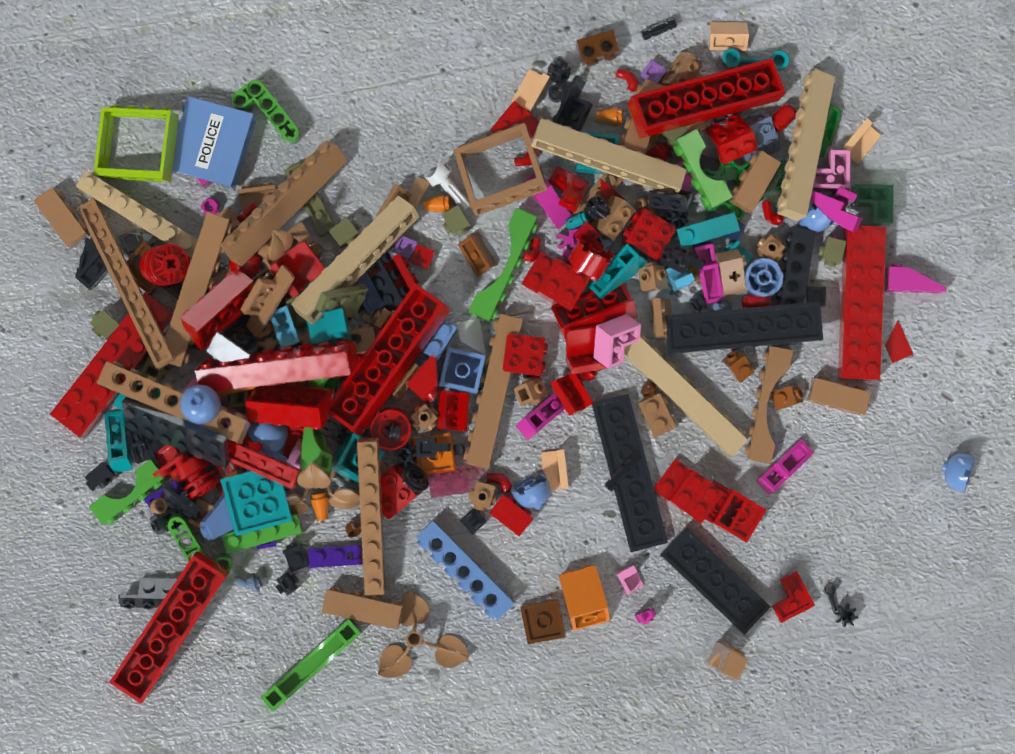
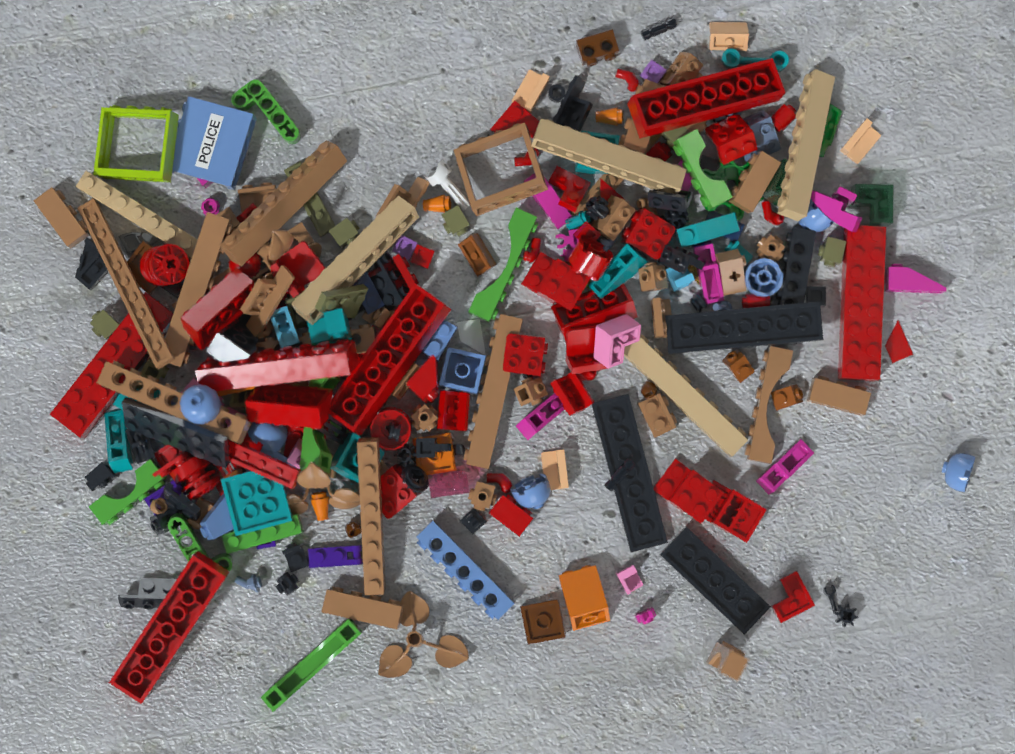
black gear [547,60,571,84] -> none
bright pink brick [812,150,850,192] -> none

